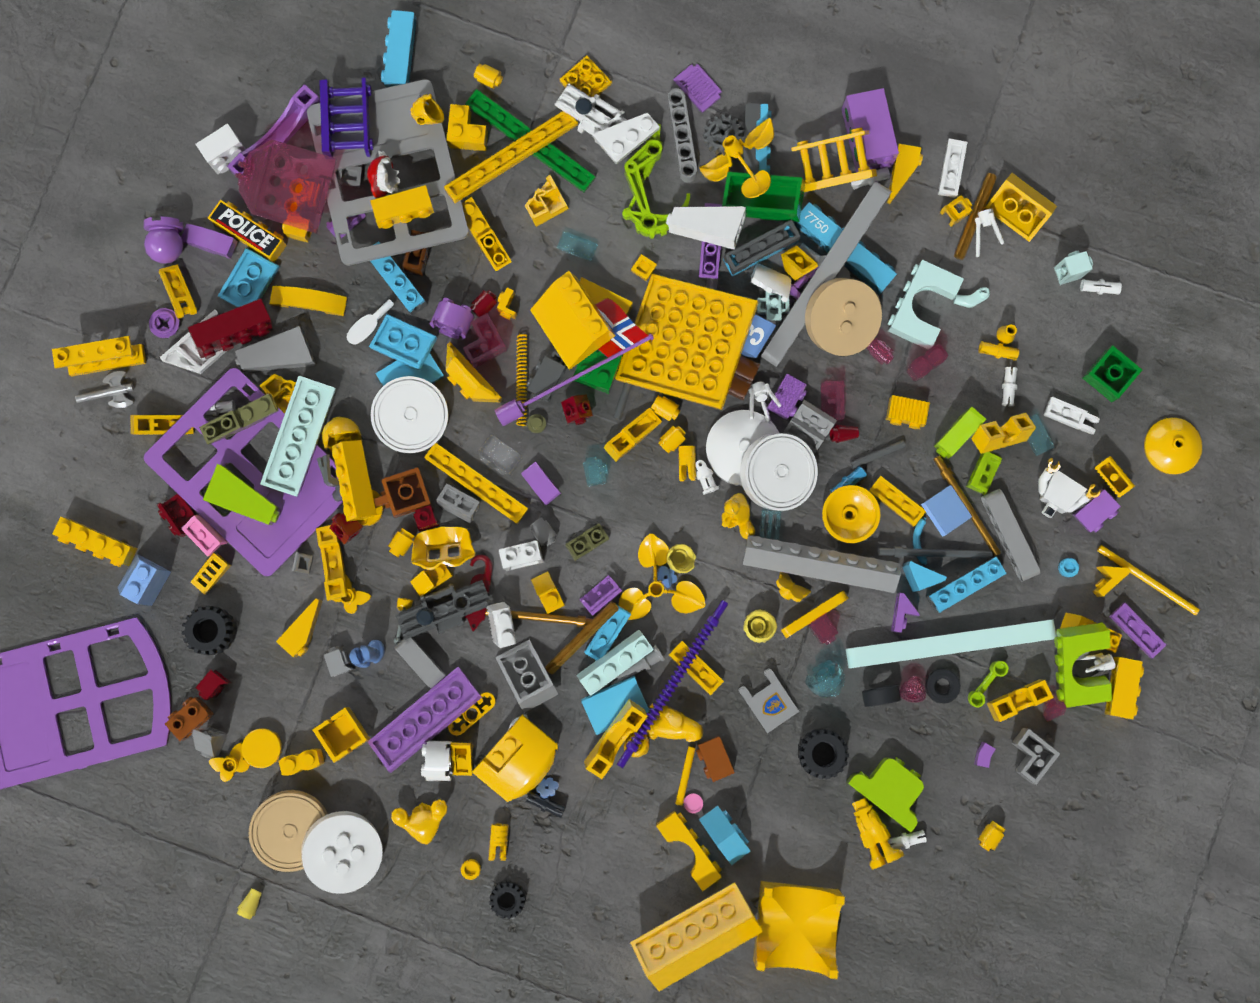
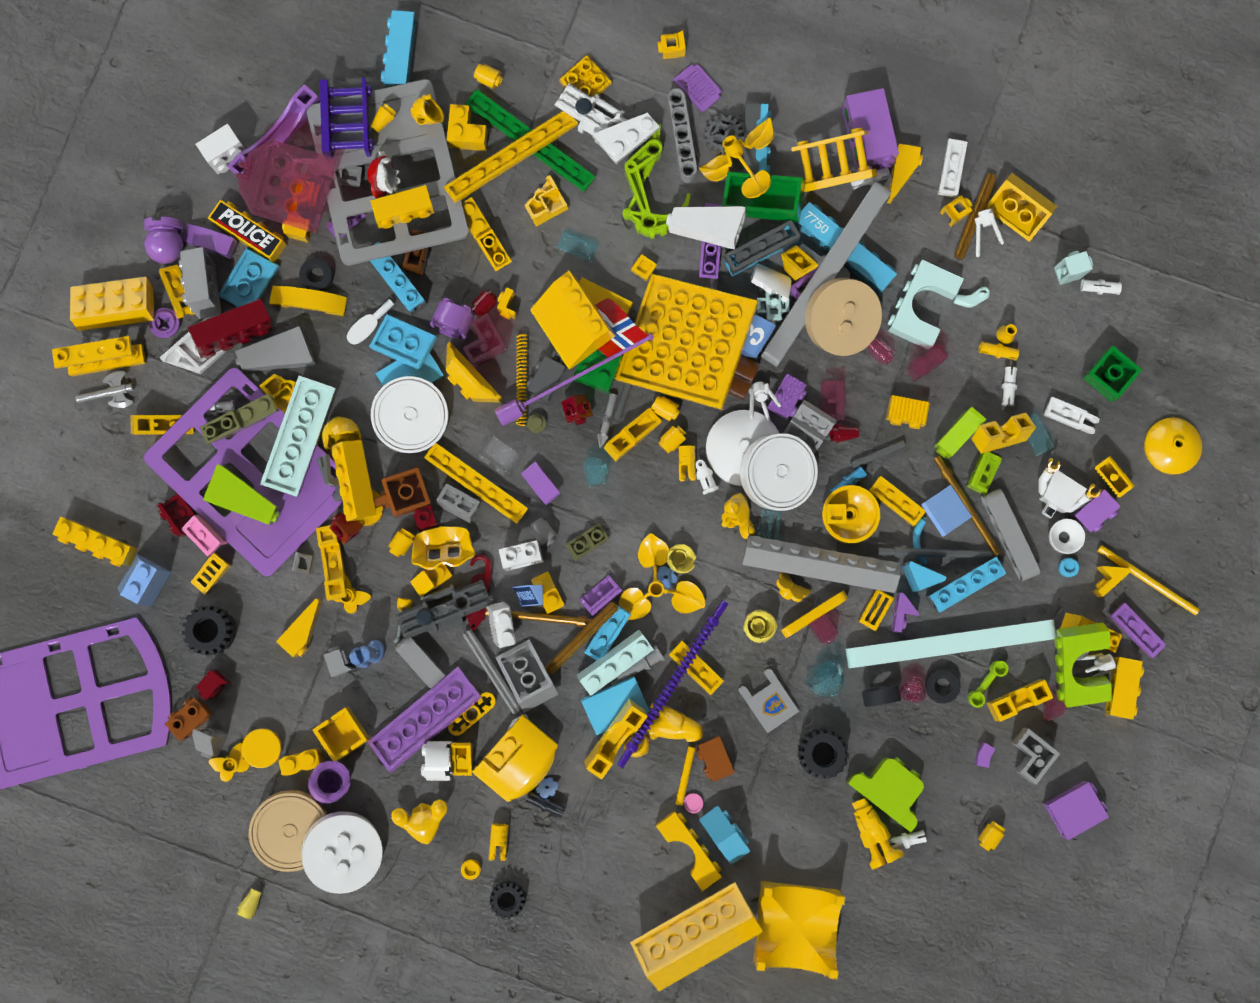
none -> yellow brick [70,277,154,331]
none -> light grey brick [179,247,221,319]
none -> black tyre [299,258,334,291]
none -> medium lavender tile [308,761,350,803]
none -> yellow cone [370,103,396,133]
none -> light grey axle [463,629,521,714]
none -> slope [512,585,543,606]
none -> light grey piece [597,393,617,448]
none -> yellow window [657,31,686,59]
none -> yellow plate [826,504,847,524]
none -> yellow tile [858,590,894,631]
none -> medium lavender brick [1043,781,1109,840]
none -> white piece [1049,519,1085,554]

